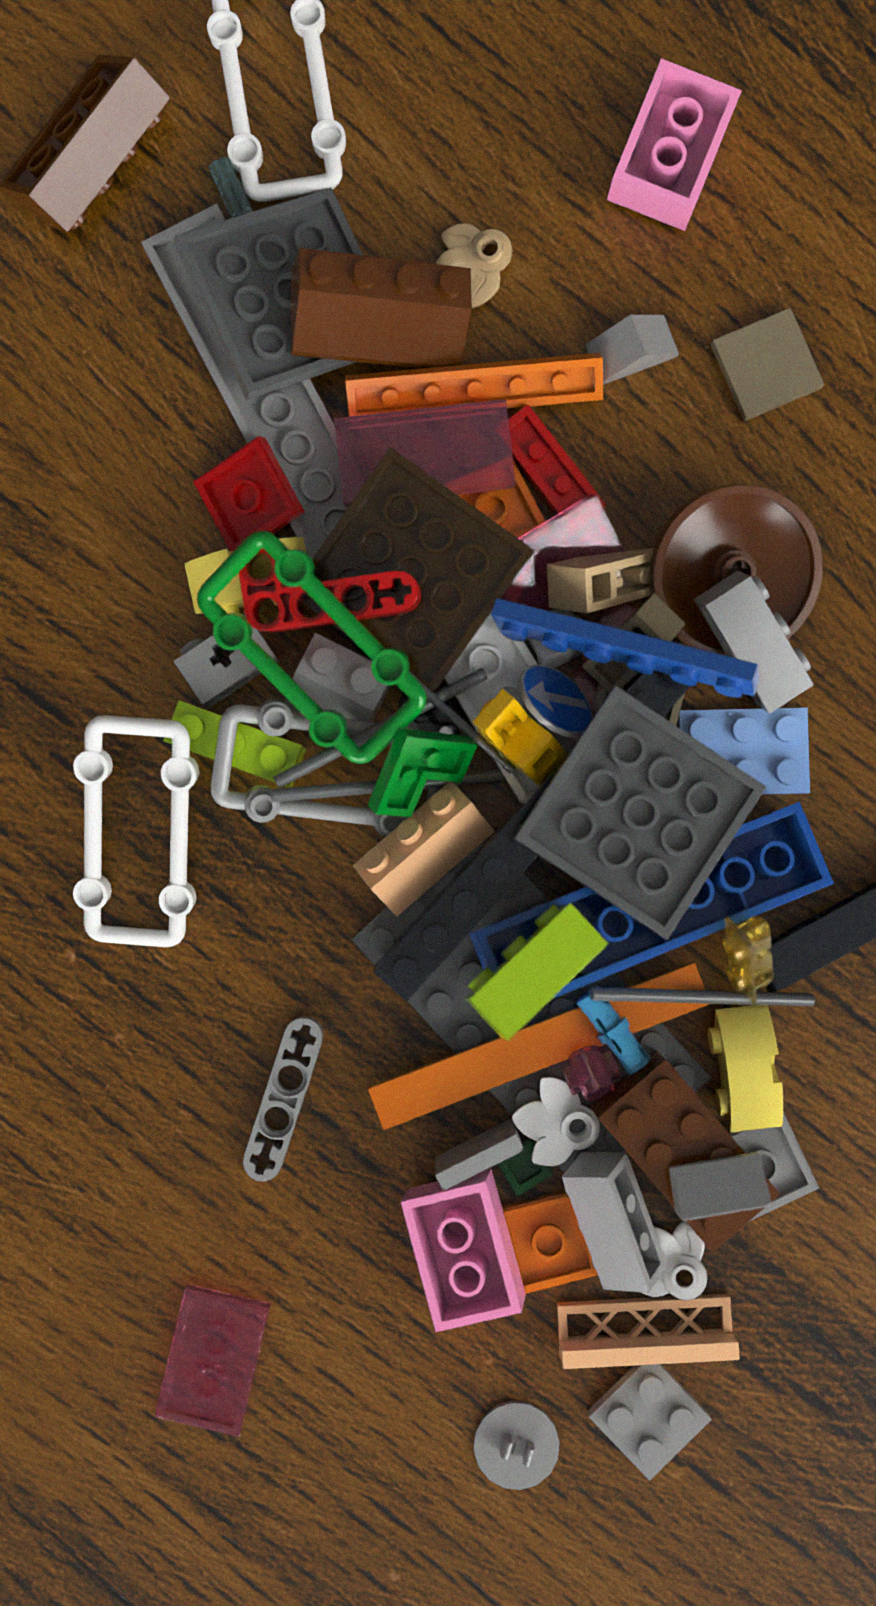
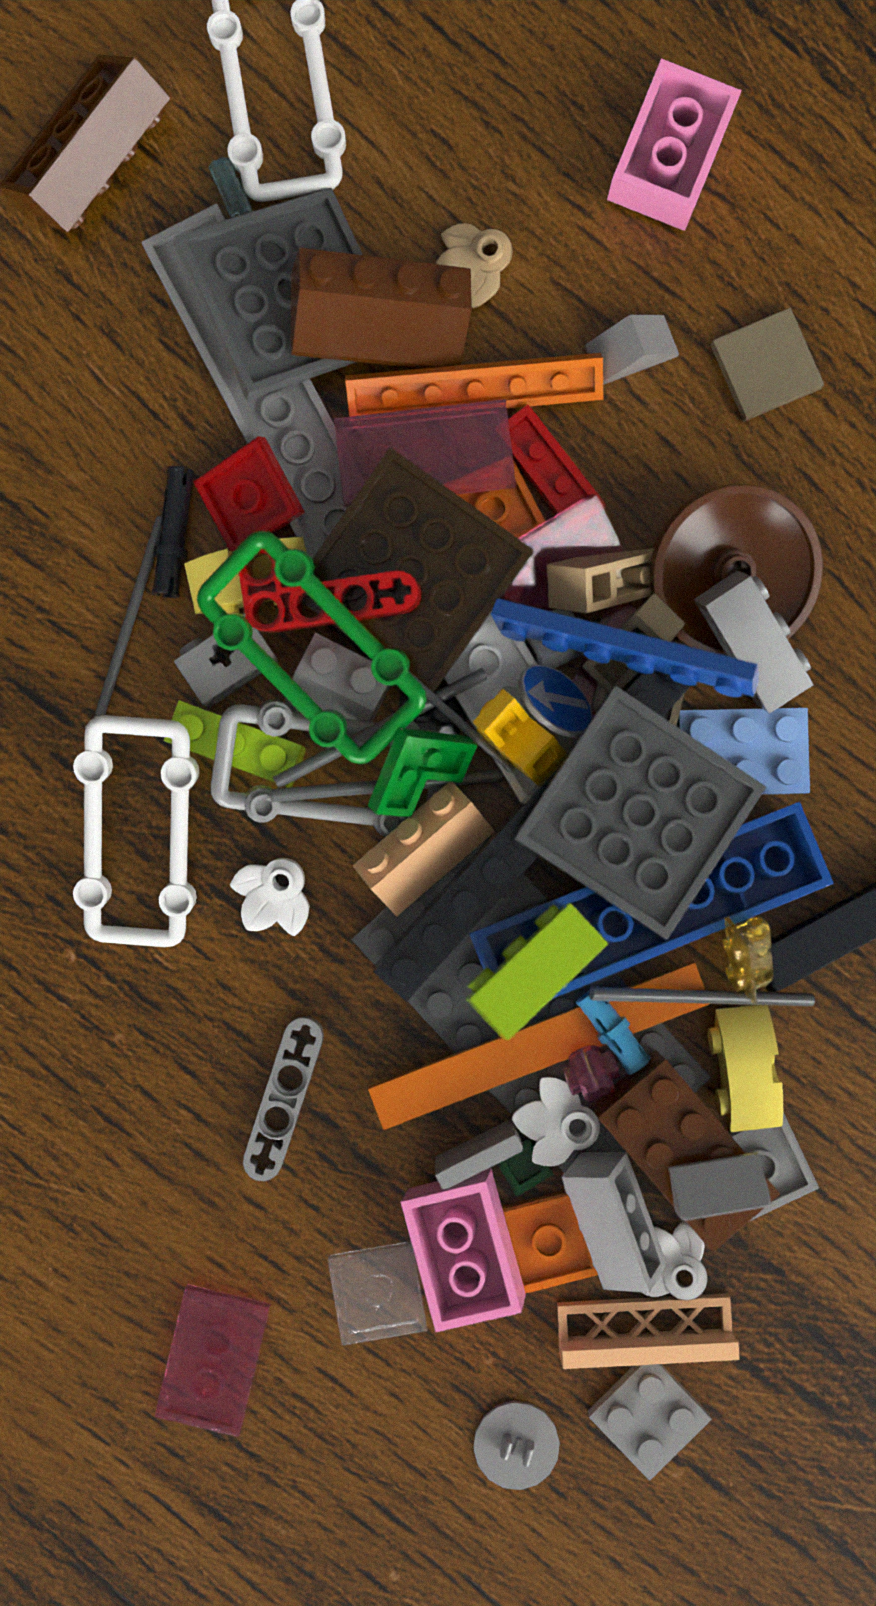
none -> dark grey axle [94,514,162,718]
none -> black pin [152,466,195,598]
none -> white plate [230,858,310,936]
none -> clear tile [328,1241,427,1346]

